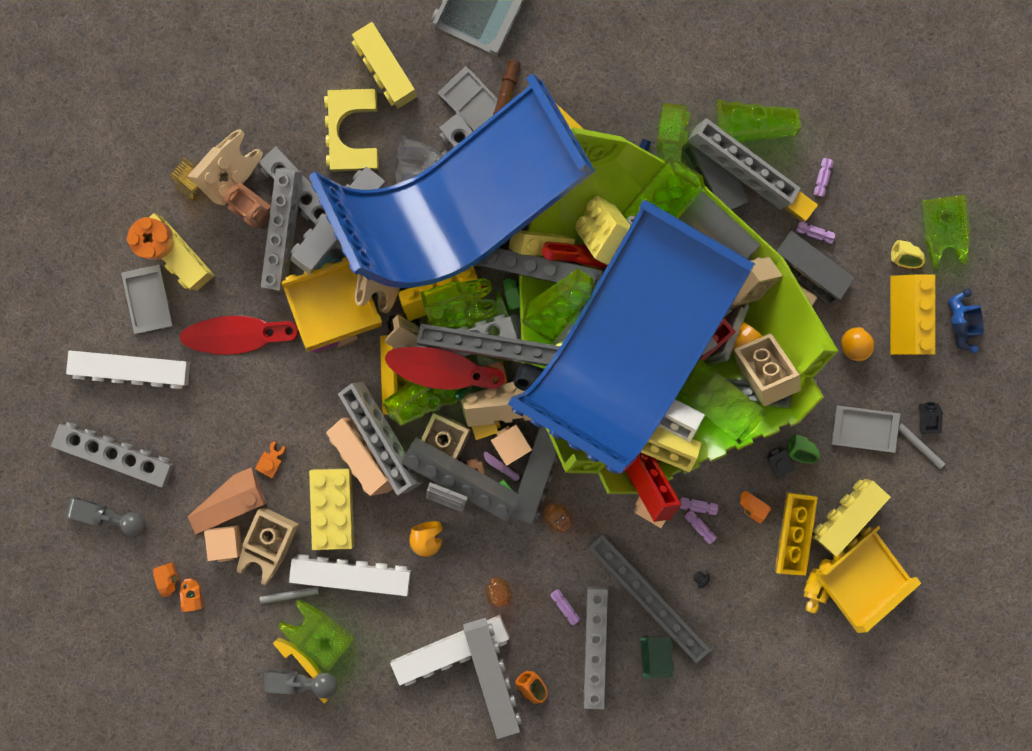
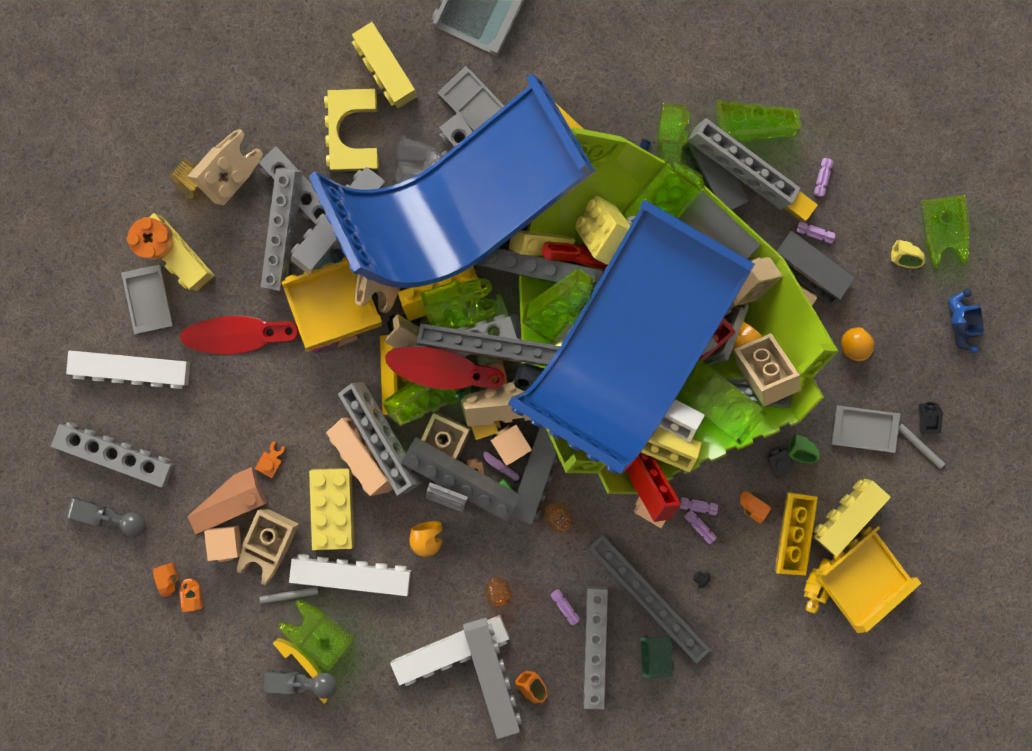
nougat brick [223,182,271,229] -> none
reddish brown pin [493,59,521,115] -> none
bright green rock [503,278,520,310] -> none
yellow slope [890,275,935,355] -> none

